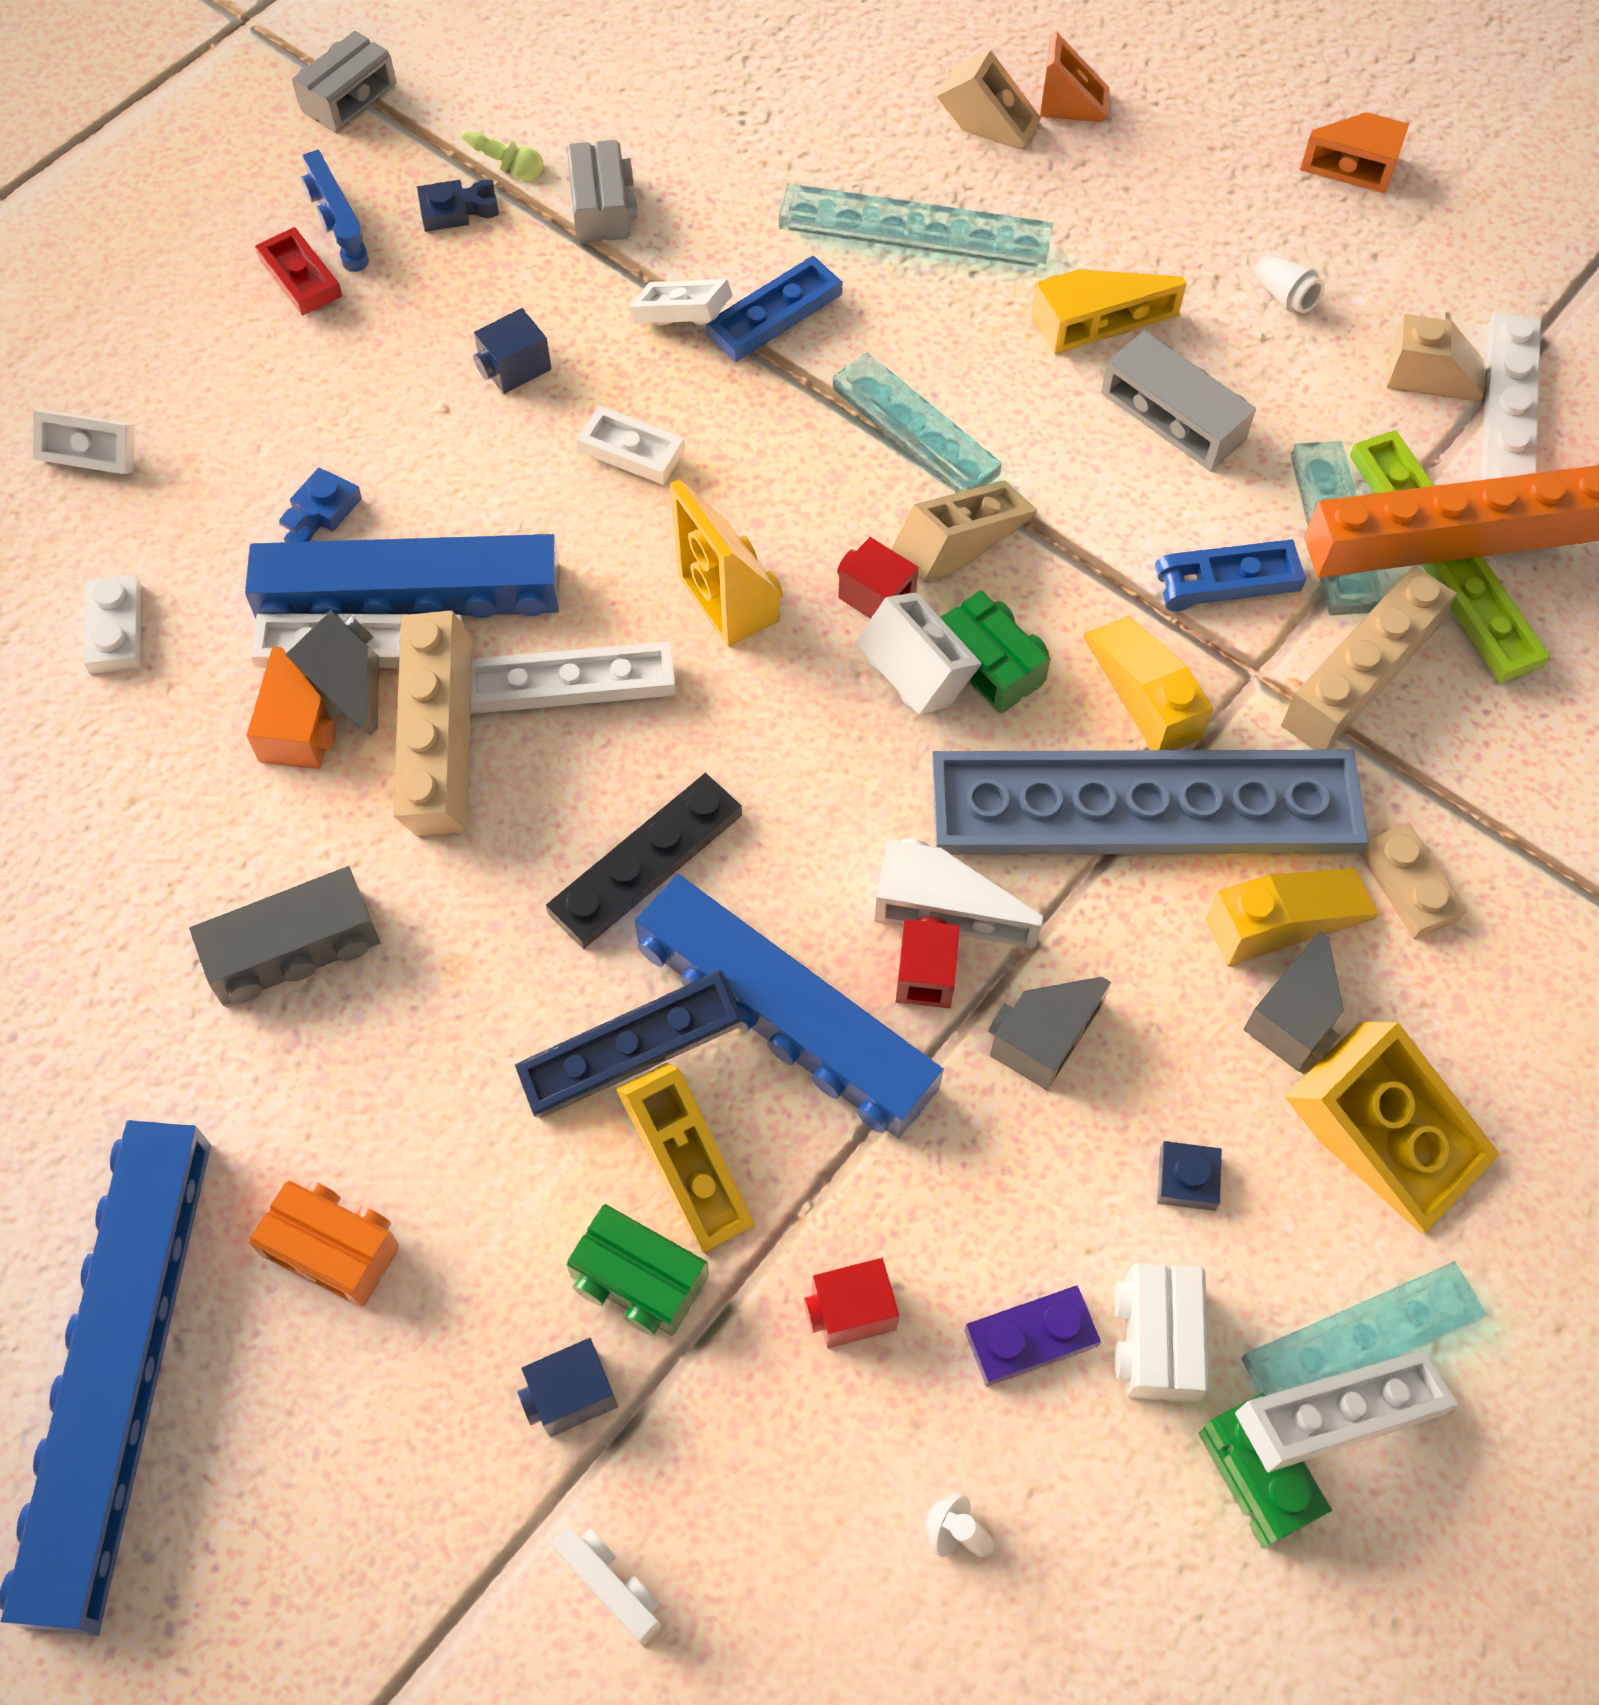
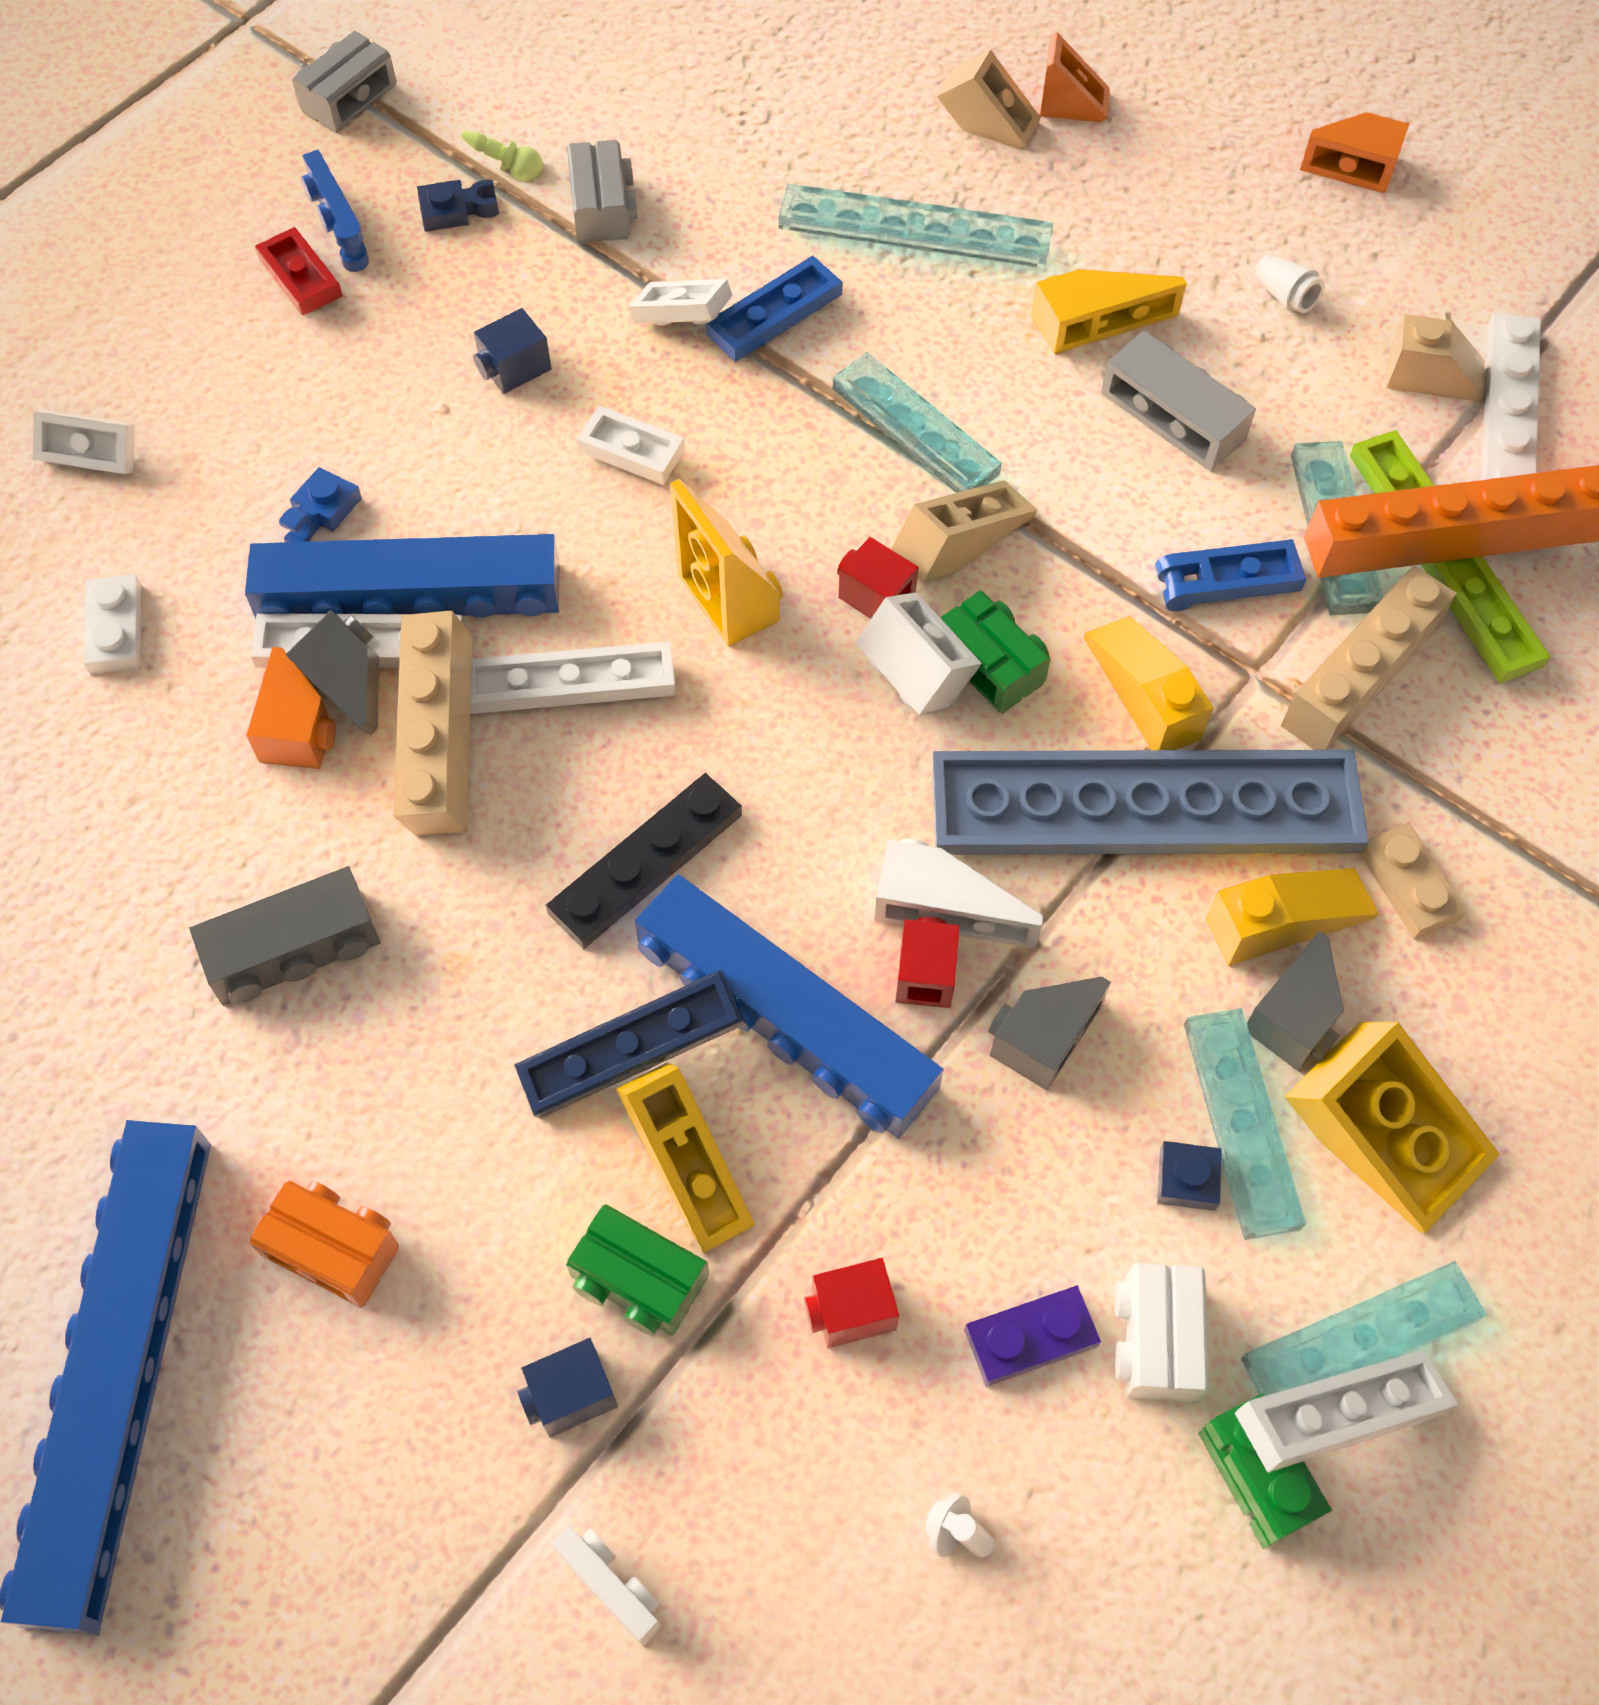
none -> clear light blue plate [1184,1008,1306,1240]

